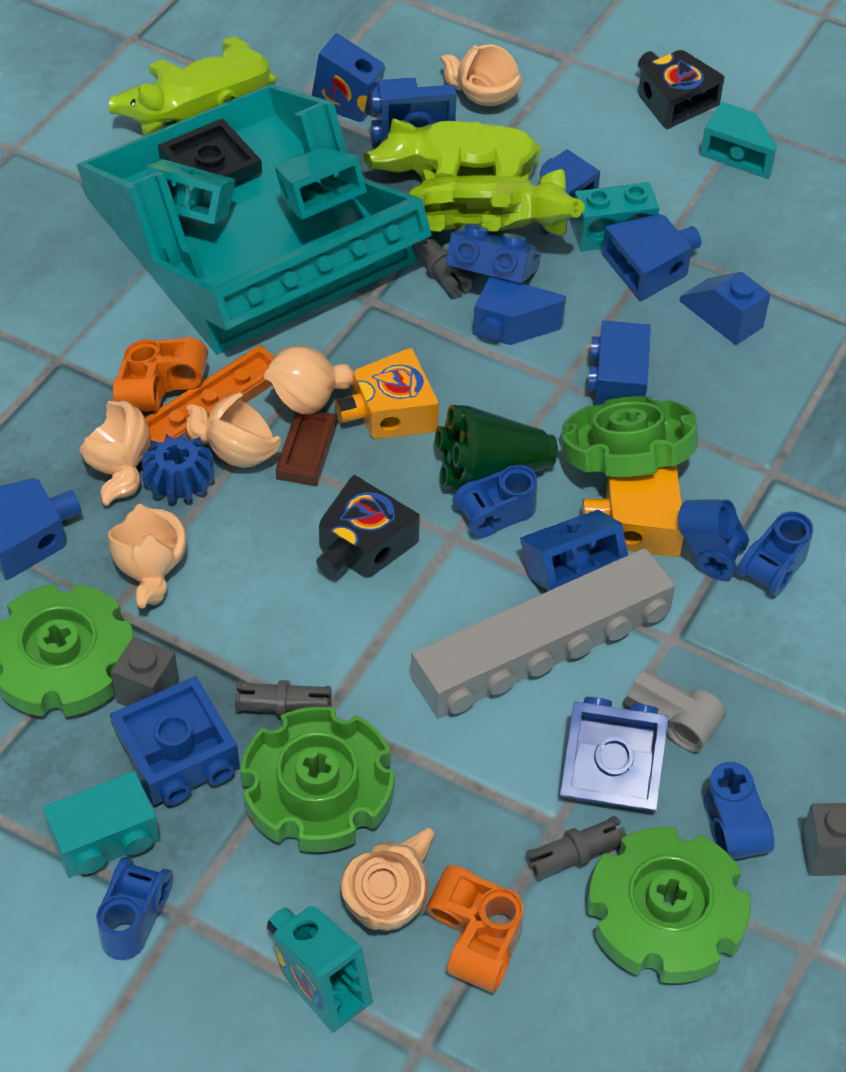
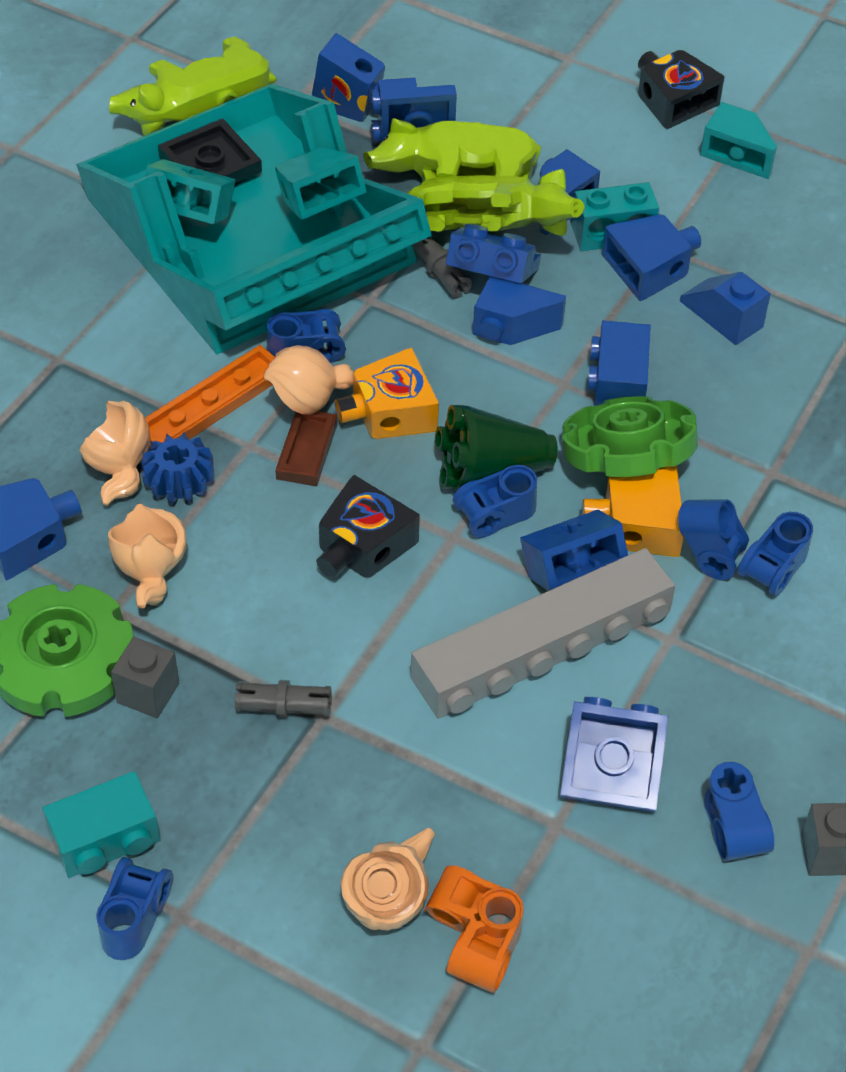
blue plate [110,676,240,805] -> none
orange piece [113,337,208,412] -> none
light nougat hair [186,392,281,468] -> none
bright green piece [240,707,395,852] -> none
teal torso [267,906,373,1033] -> none
light nougat hair [440,44,522,107] -> none
dark grey pin [526,816,627,881] -> none
bright green piece [588,827,751,984] -> none
light grey piece [625,669,726,752] -> none
none -> blue piece [267,309,346,363]

